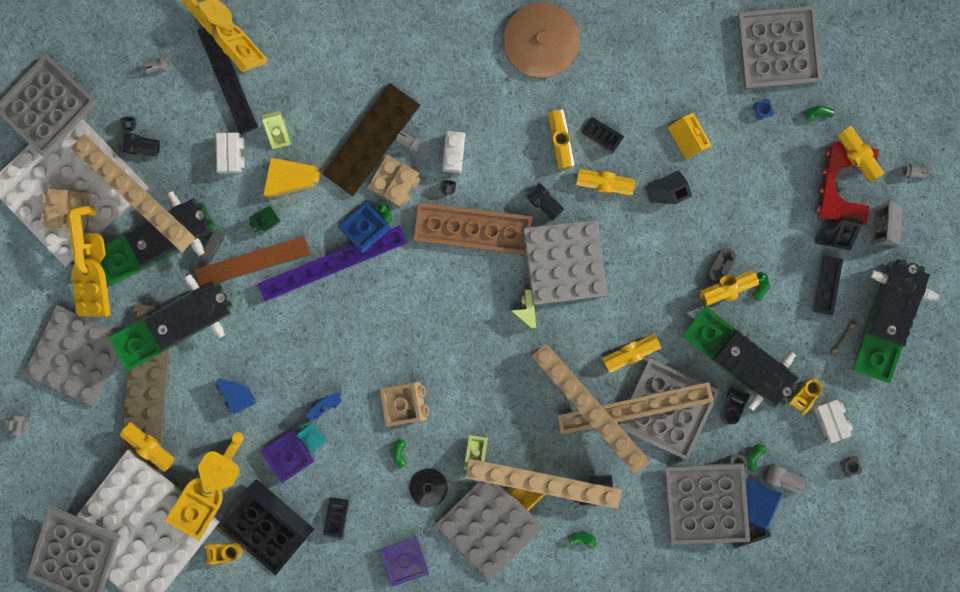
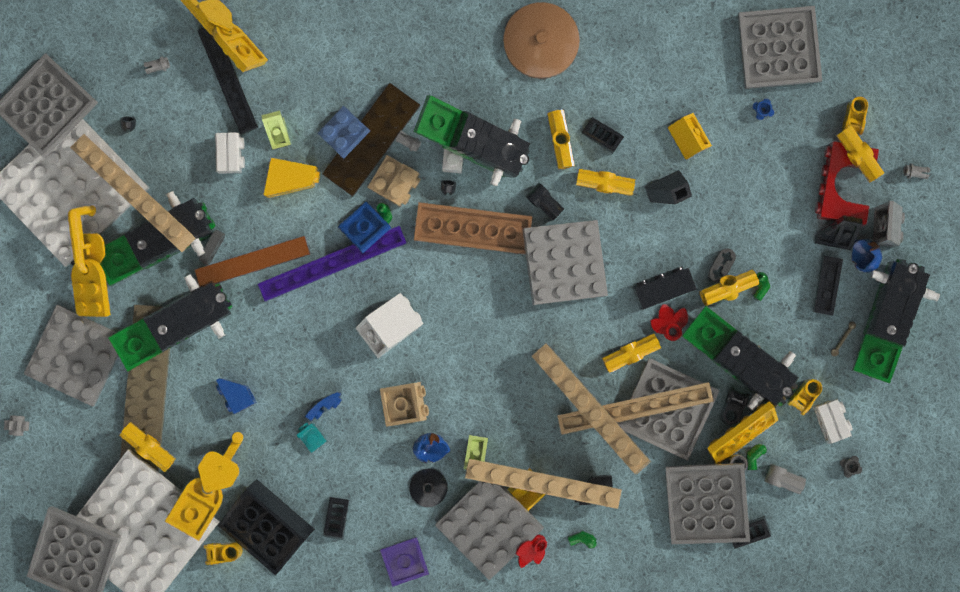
tan plate [41,189,90,232] -> none
black piece [120,132,160,157] -> none
dark green bracket [249,206,281,234] -> none
dark purple plate [261,429,315,483] -> none
green arm [391,439,407,469] -> none
yellowish green slope [511,290,536,329] -> none
blue tile [746,479,783,530] -> none
green arm [805,105,834,121] -> none
none -> medium blue plate [318,106,370,158]
none -> white slope [356,293,424,358]
none -> blue hair [412,433,450,463]
none -> piece [413,95,530,186]
none -> red plate [515,534,547,568]
none -> black brick [633,266,697,310]
none -> red plate [650,304,688,341]
none -> yellow plate [707,401,778,464]
none -> yellow piece [842,97,868,135]
none -> blue hair [851,239,882,273]

